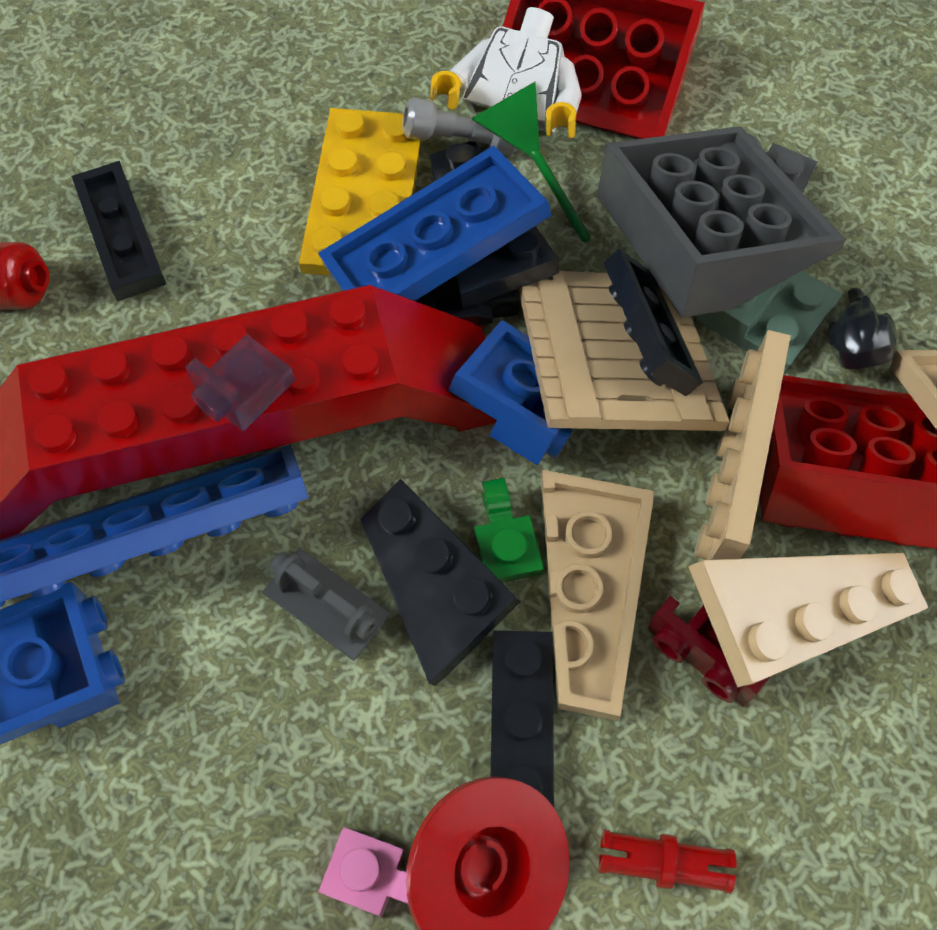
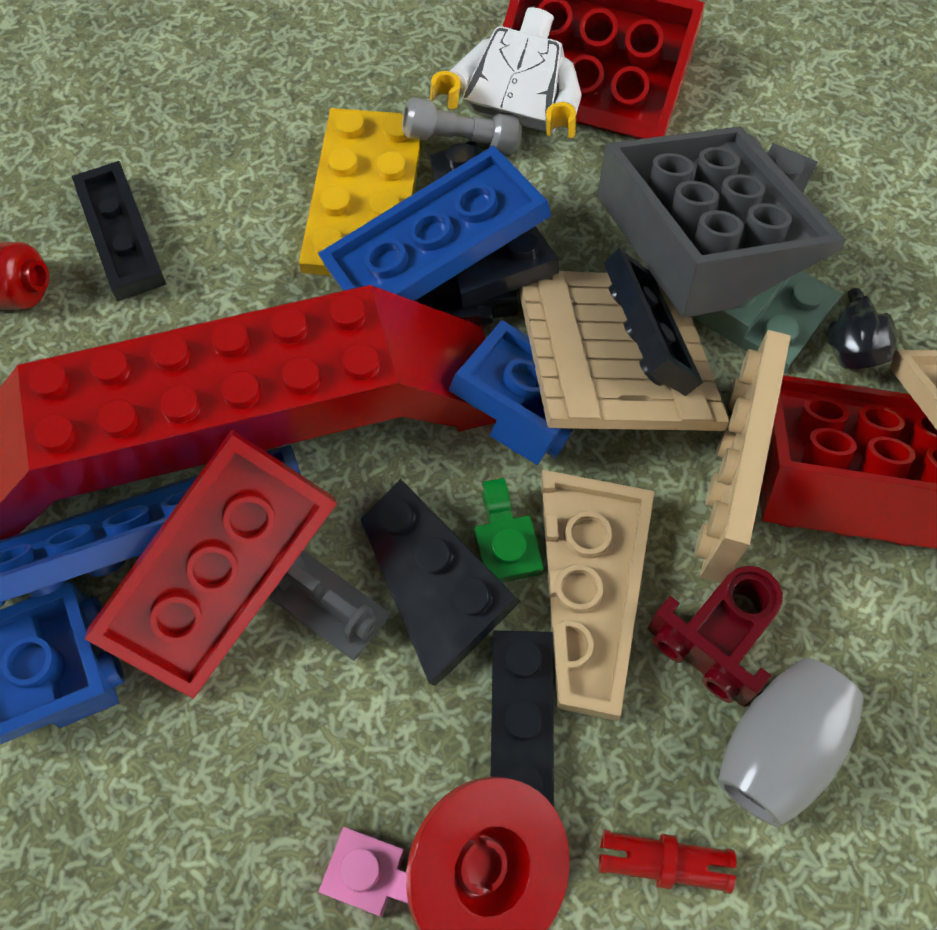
clear purple bracket [185,334,295,431] -> none
green piece [472,82,591,243] -> none
tan wing [688,553,928,687] -> none
none -> red plate [85,430,337,699]
none -> light grey piece [718,658,864,827]

